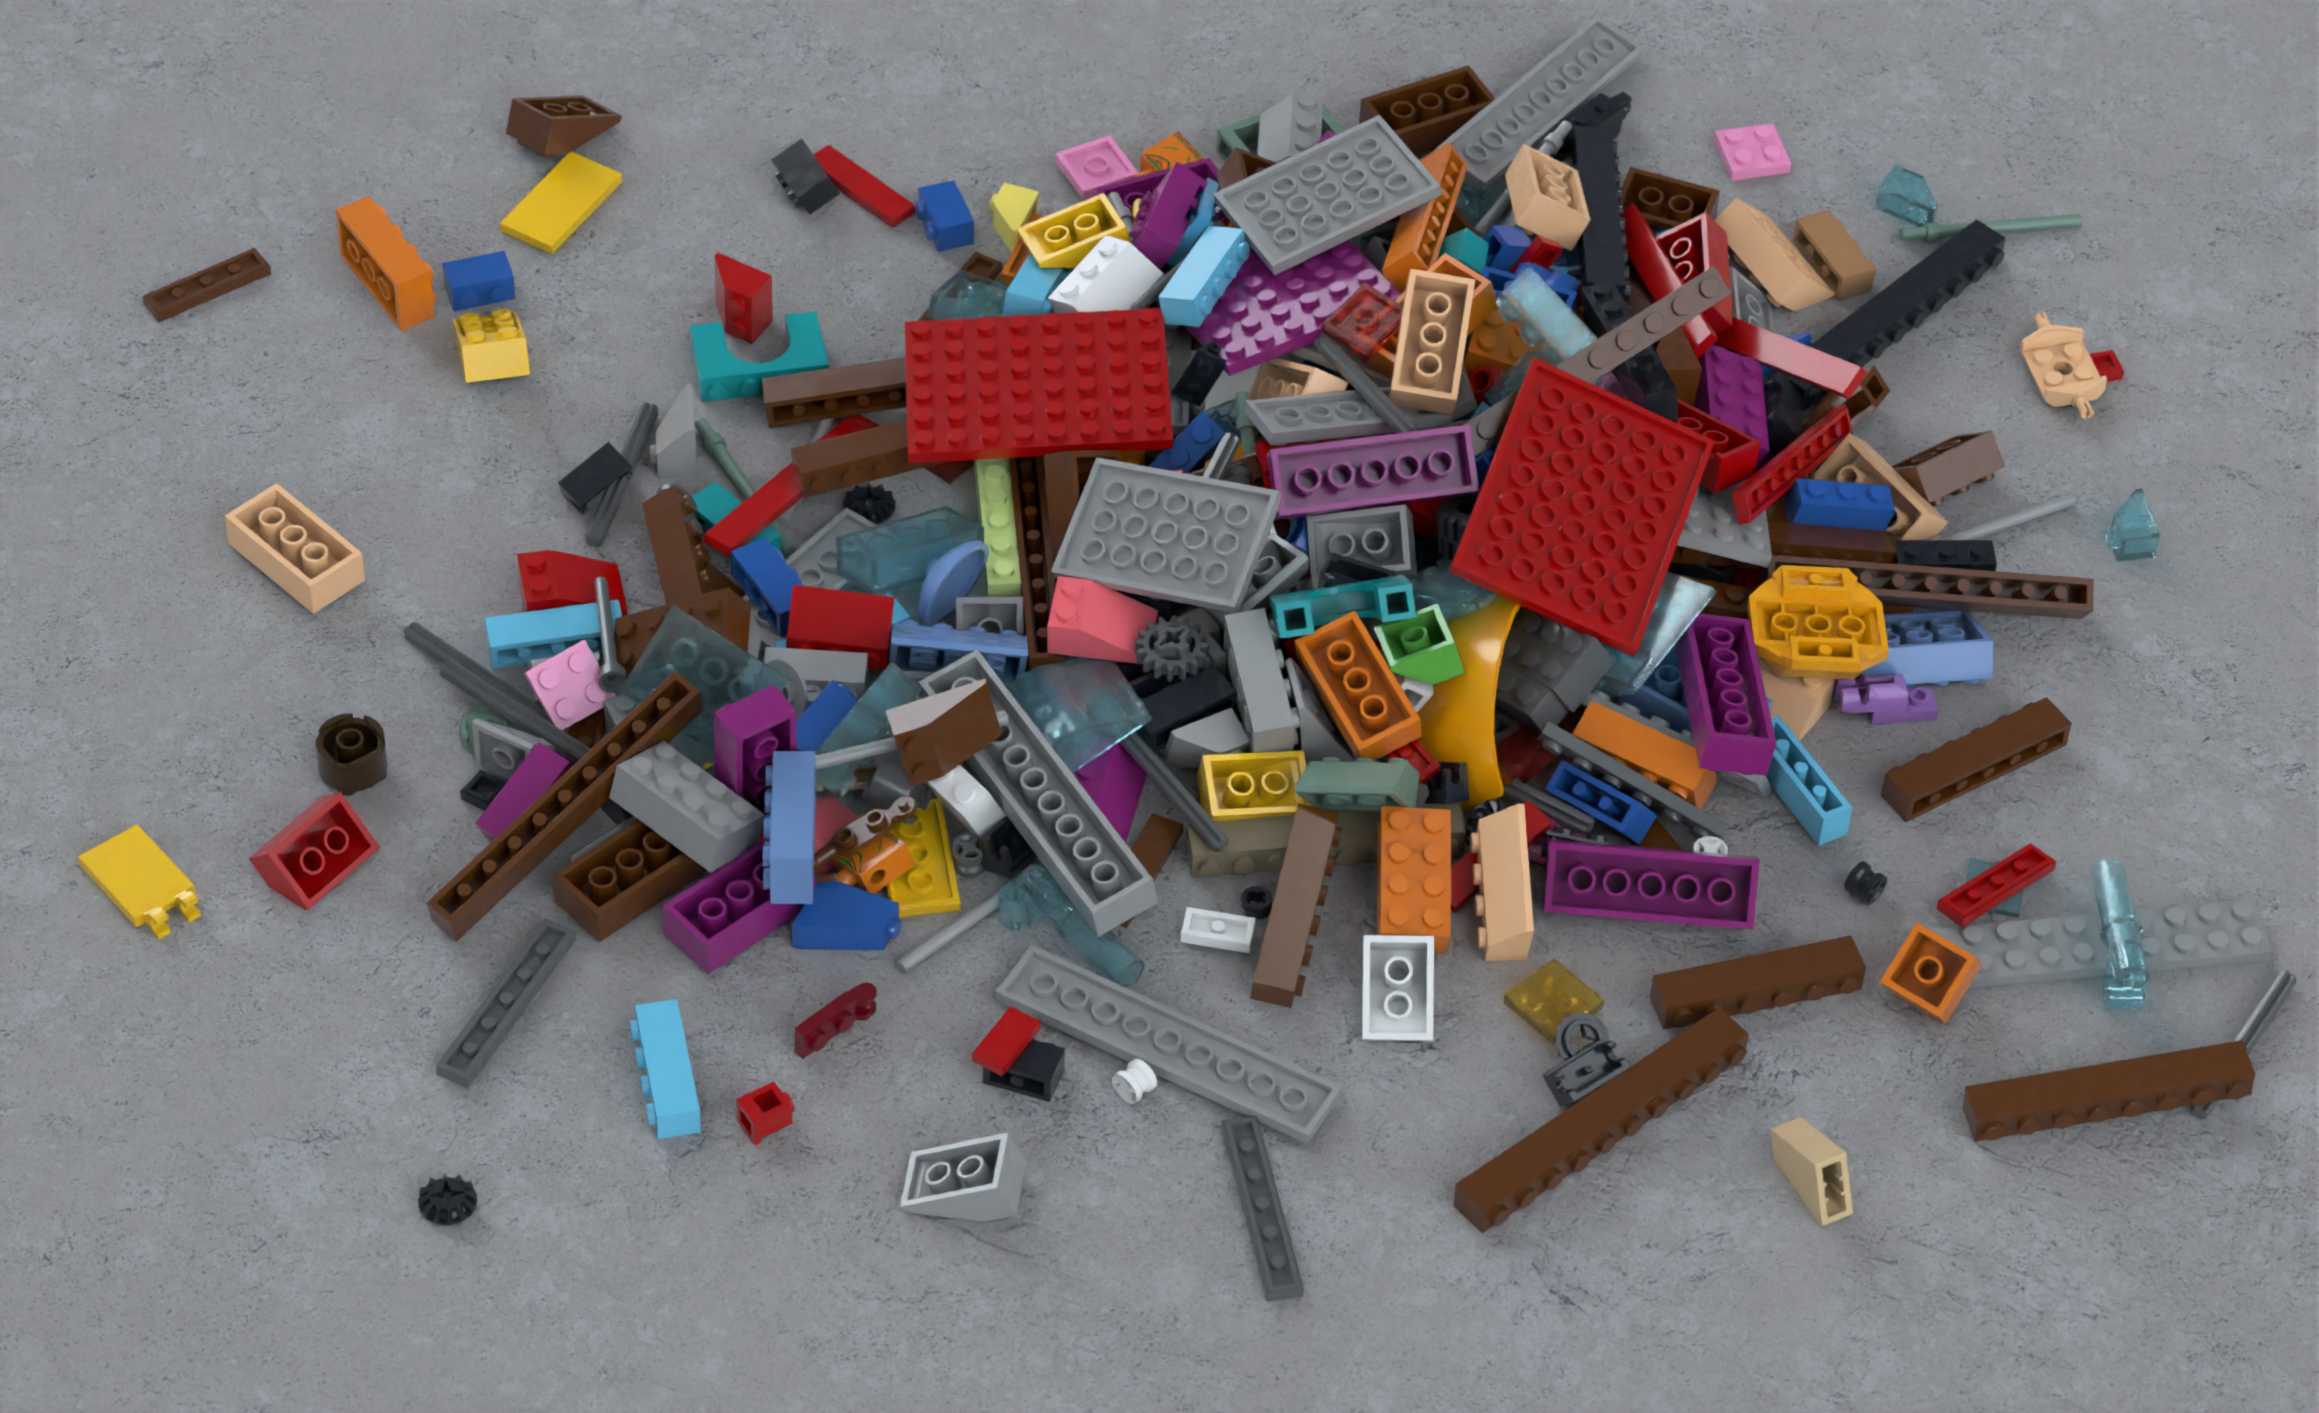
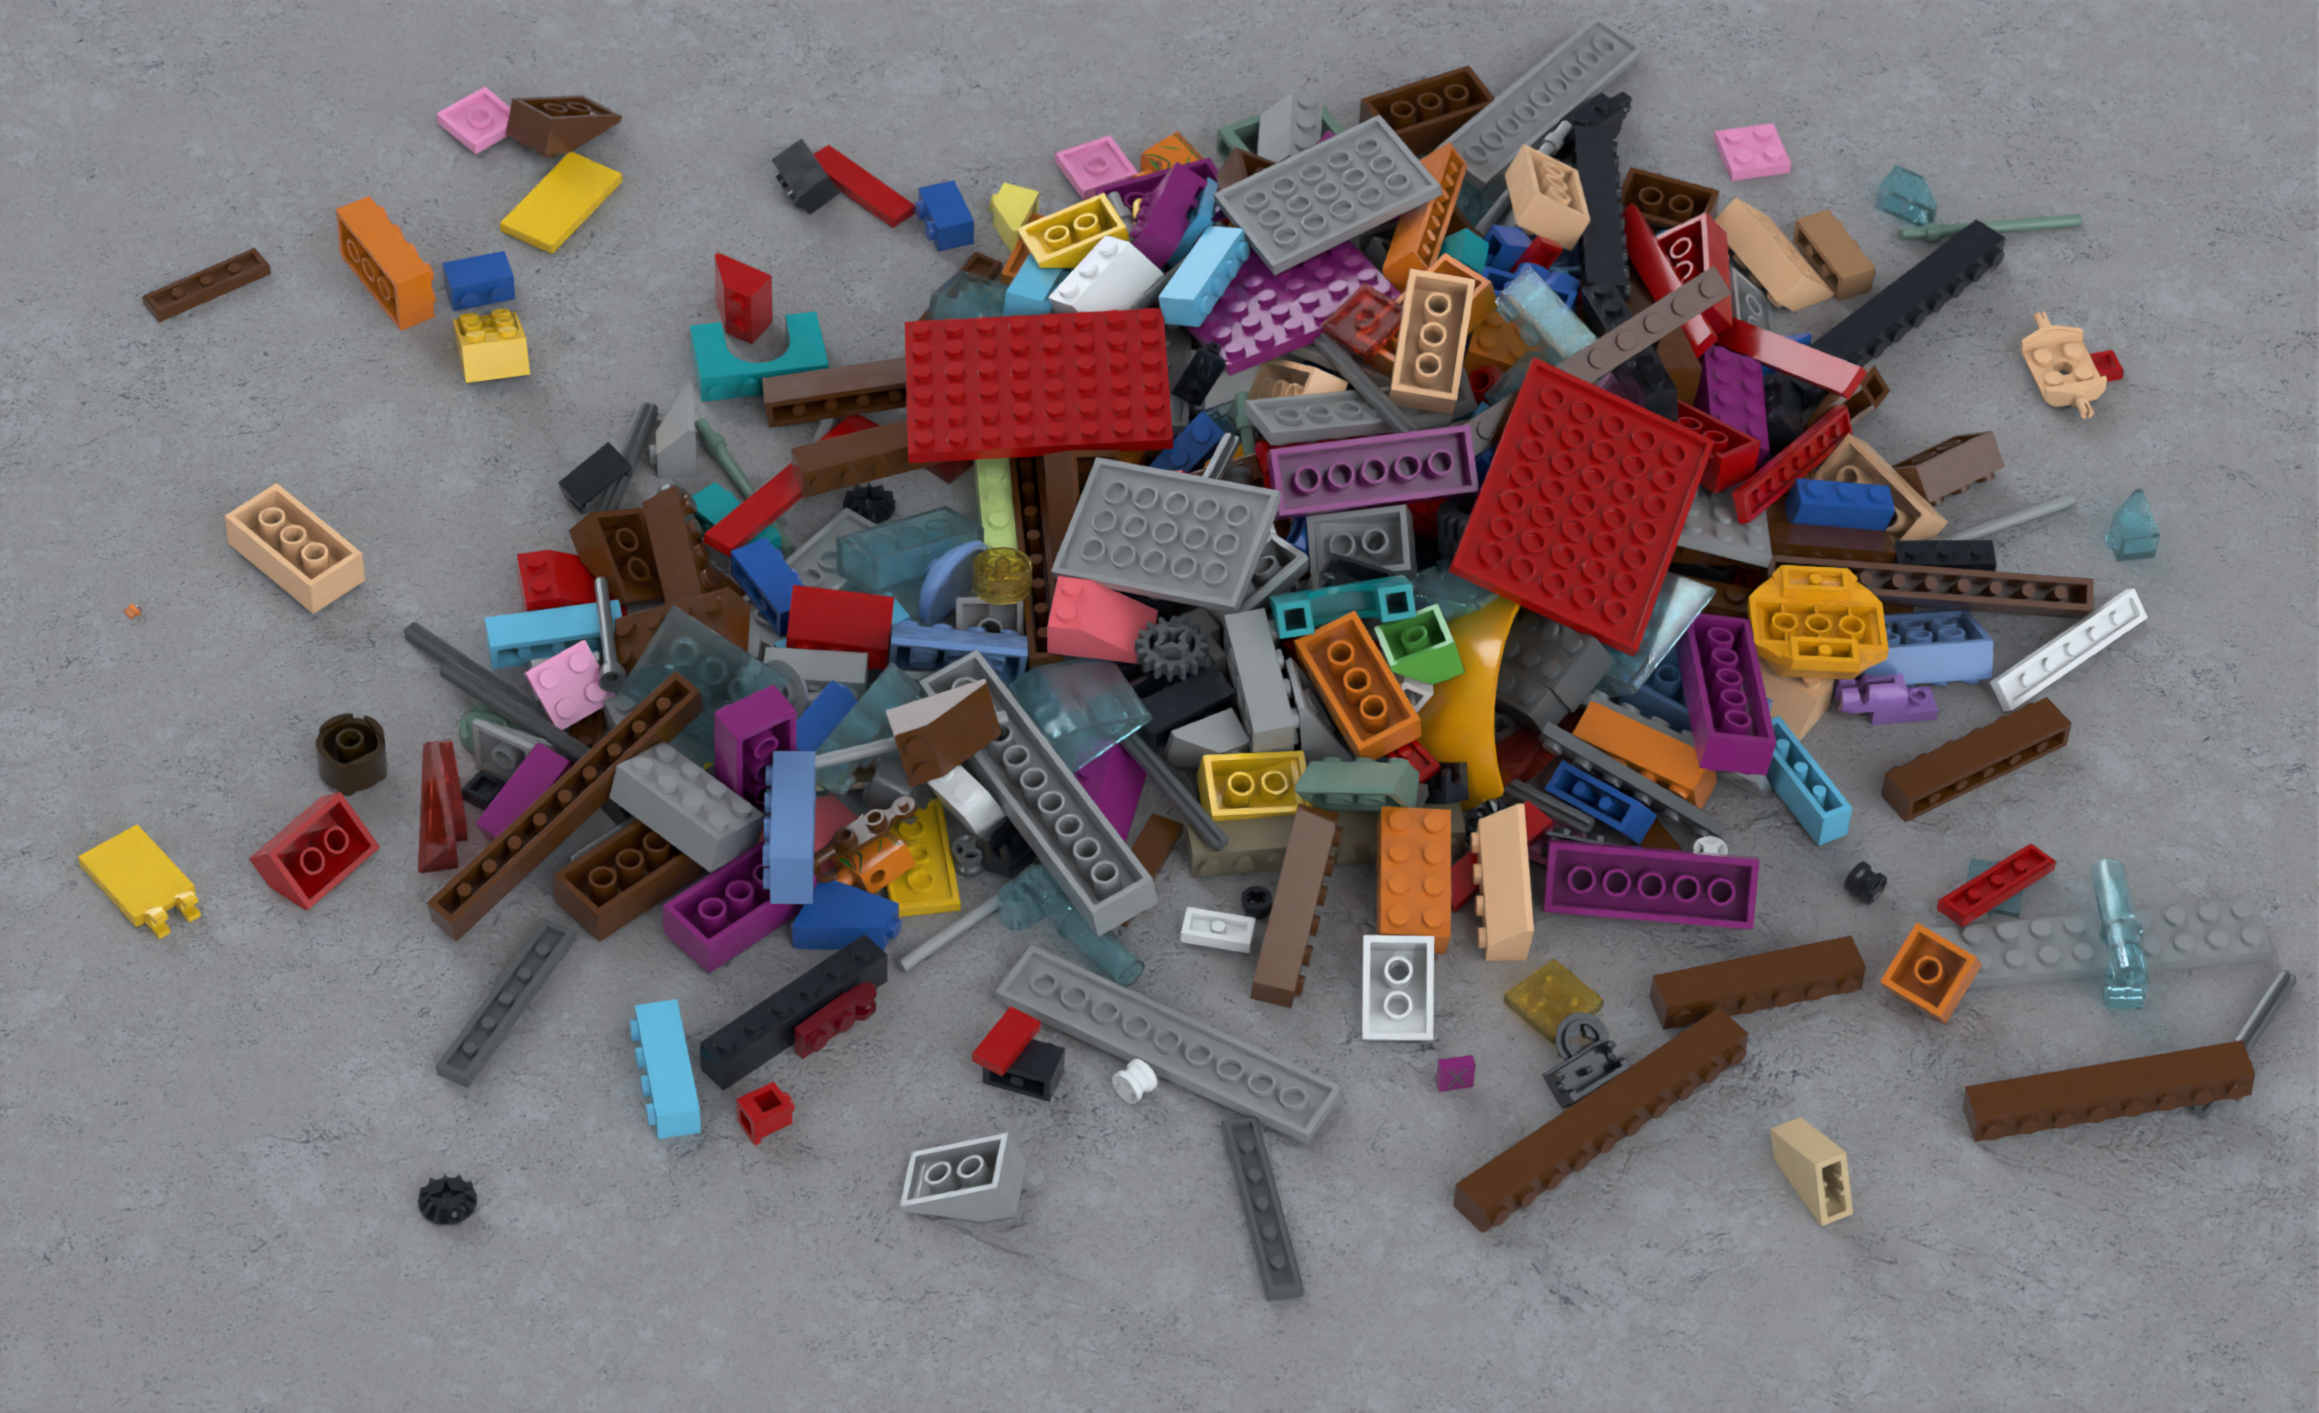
none -> orange piece [124,603,142,619]
none -> clear red wedge [418,739,468,873]
none -> bright pink plate [436,87,511,154]
none -> reddish brown slope [569,507,665,605]
none -> black brick [700,934,888,1091]
none -> clear yellow wheel [972,547,1033,605]
none -> magenta tile [1435,1055,1476,1092]
none -> white plate [1990,589,2148,712]

